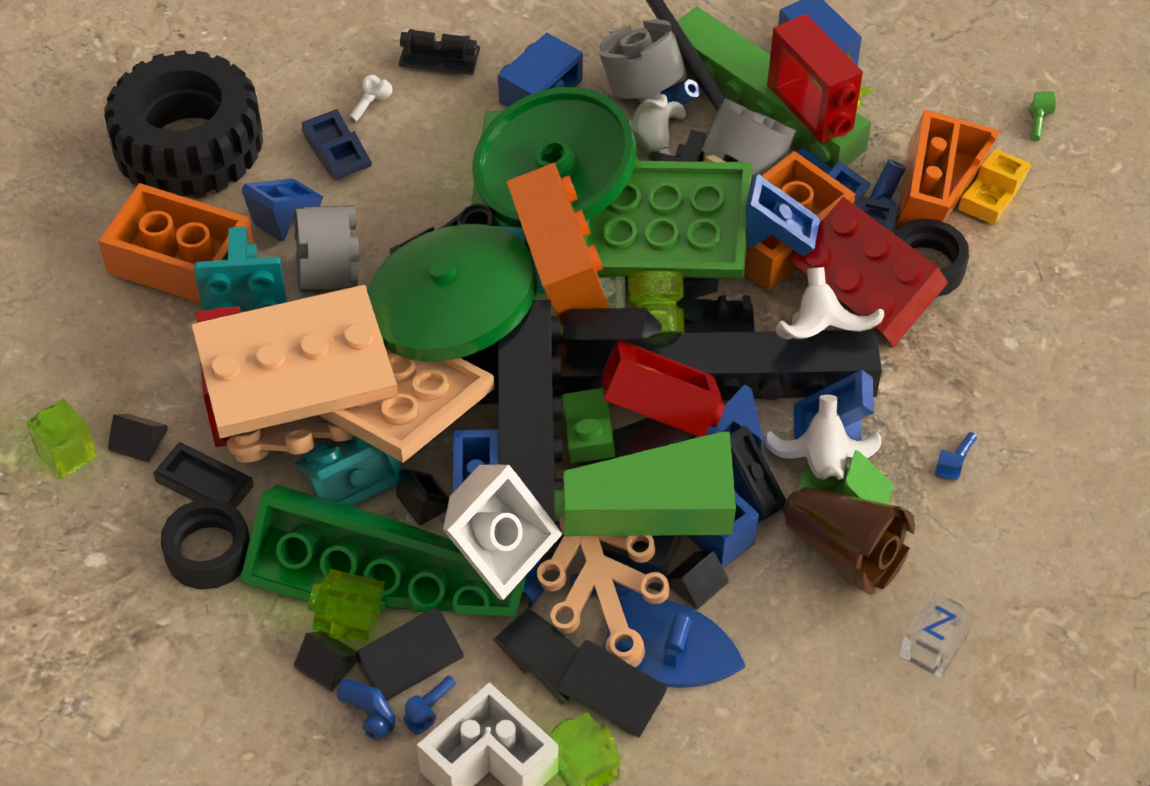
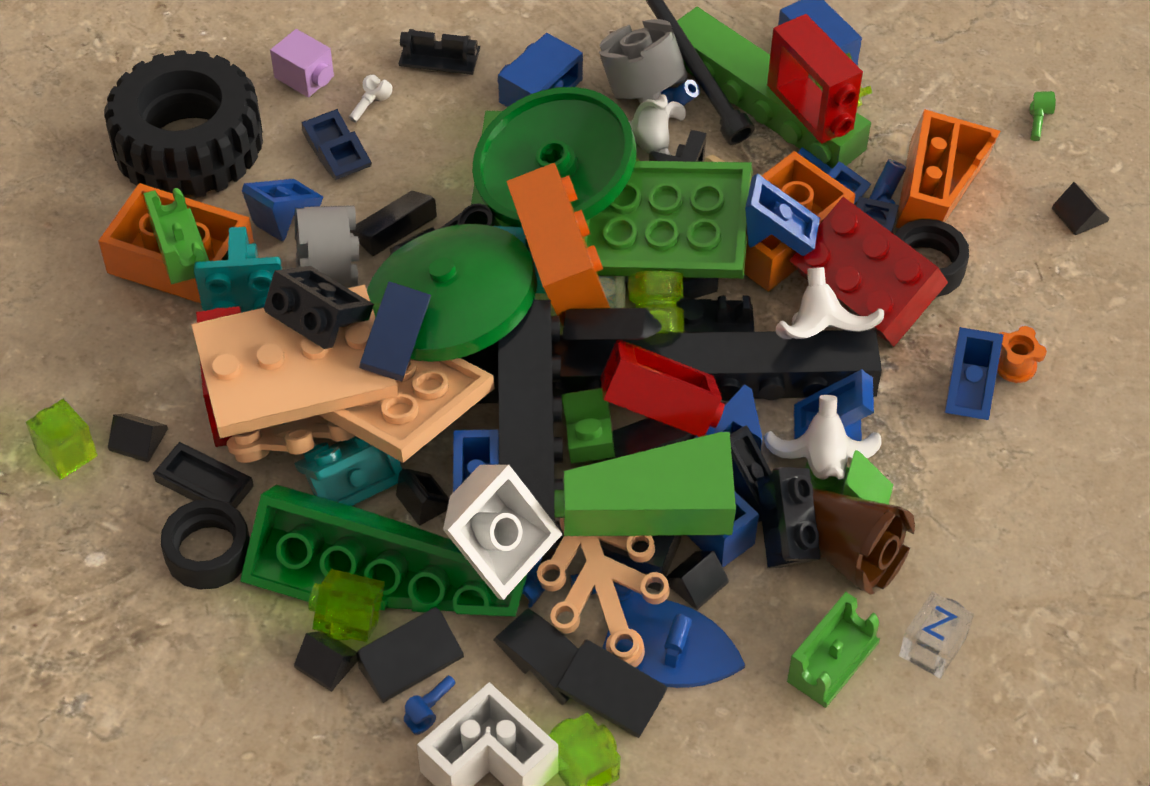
blue arm [337,678,396,741] -> none
light grey brick [701,99,796,176] -> none
blue hand [935,432,977,480] -> none
yellow slope [958,149,1032,225] -> none
none -> bright green hinge [143,188,209,284]
none -> black bracket [264,266,374,349]
none -> lavender brick [270,29,334,98]
none -> black slope [350,190,437,256]
none -> dark blue slope [359,281,431,382]
none -> black bracket [757,467,821,568]
none -> bright green hinge [787,592,880,708]
none -> blue slope [944,327,1004,420]
none -> orange brick [997,326,1047,383]
none -> black slope [1052,182,1109,235]

